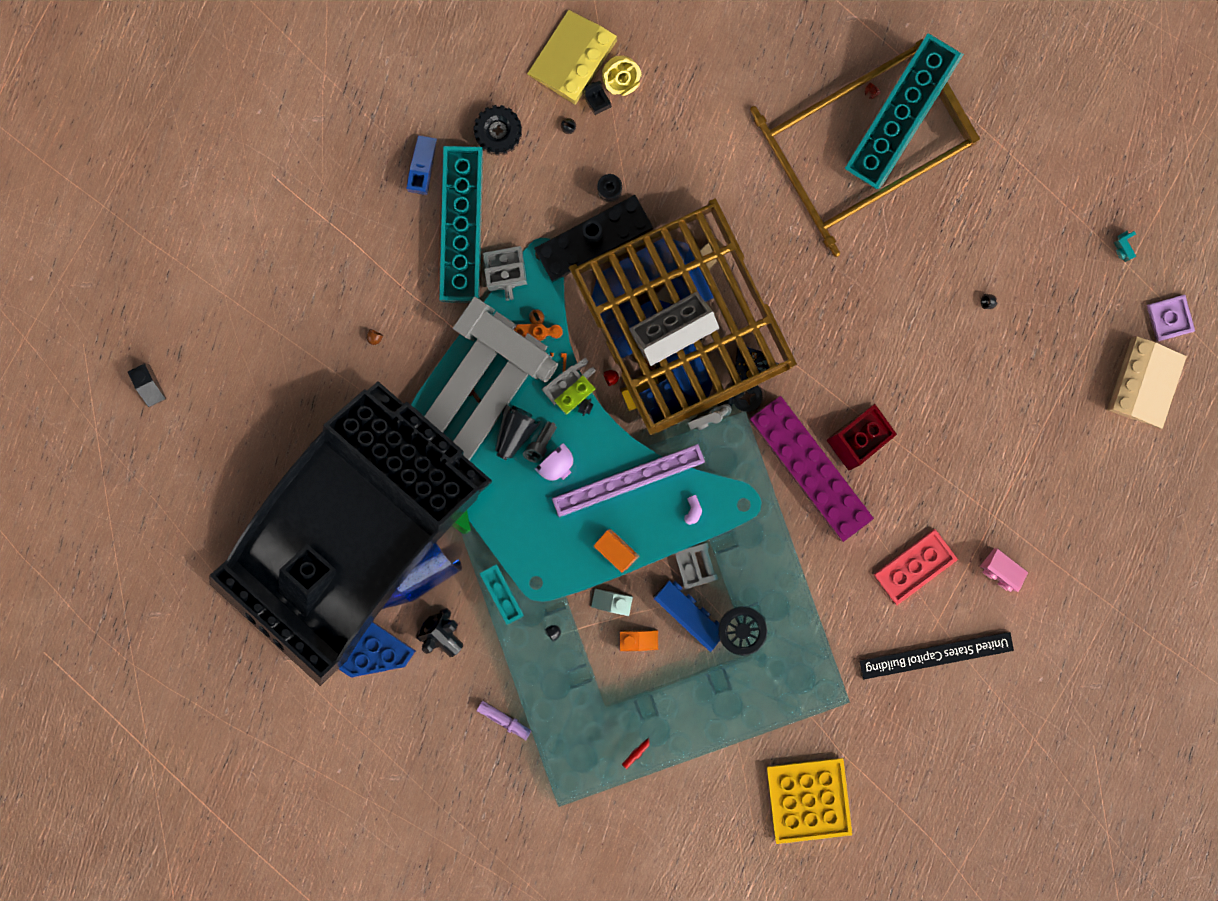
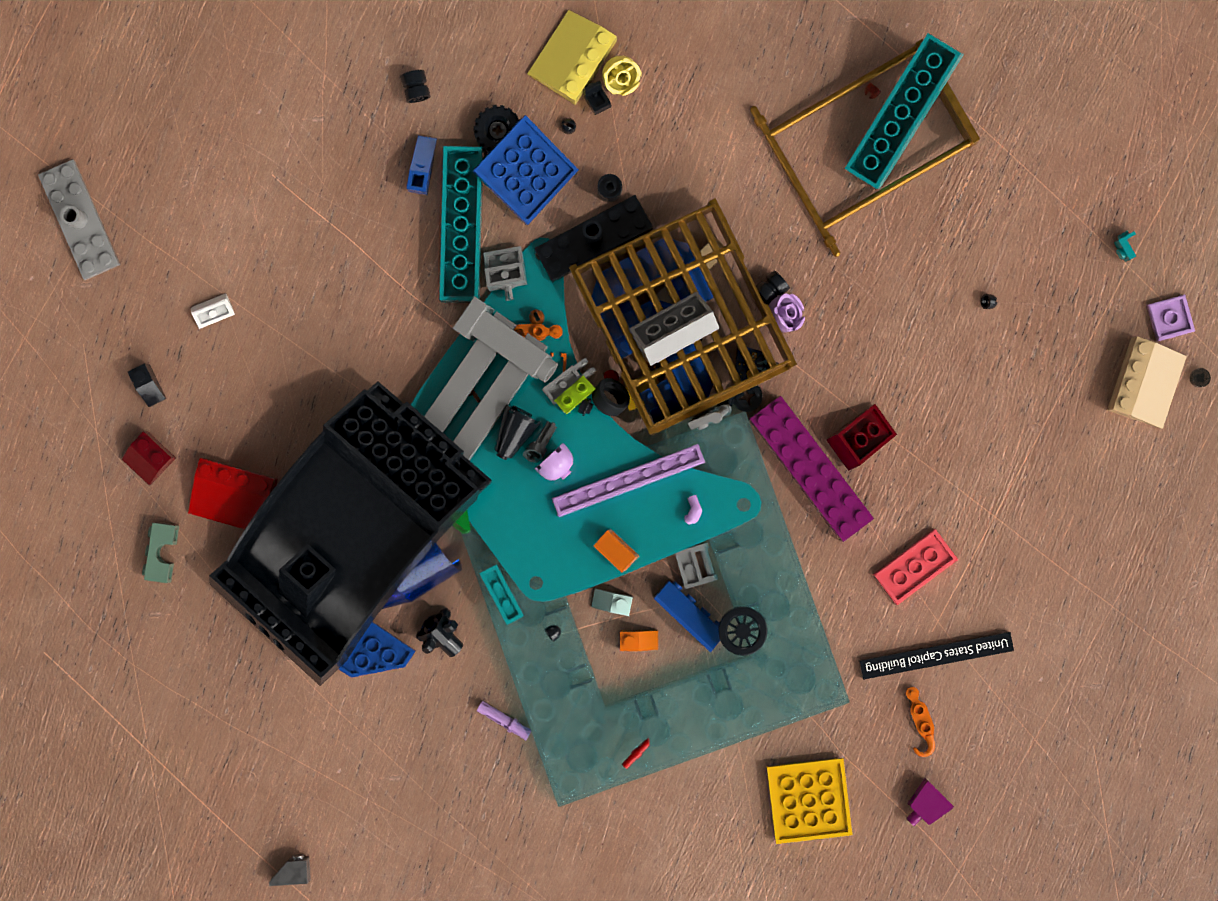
dark orange hinge [367,329,383,345] -> none
bright pink slope [980,548,1028,592] -> none
none -> light grey plate [38,160,120,280]
none -> dark red slope [122,431,176,486]
none -> sand green arch [142,522,179,583]
none -> red slope [188,458,278,529]
none -> white slope [191,294,235,329]
none -> flat silver slope [269,854,311,886]
none -> black wheel [400,70,431,103]
none -> blue plate [472,115,579,225]
none -> black tyre [592,378,630,416]
none -> black wheel [756,270,790,306]
none -> lavender cylinder [769,293,805,332]
none -> orange piece [905,687,935,757]
none -> magenta torso [906,778,954,826]
none -> clear smoke tile [1190,368,1211,388]

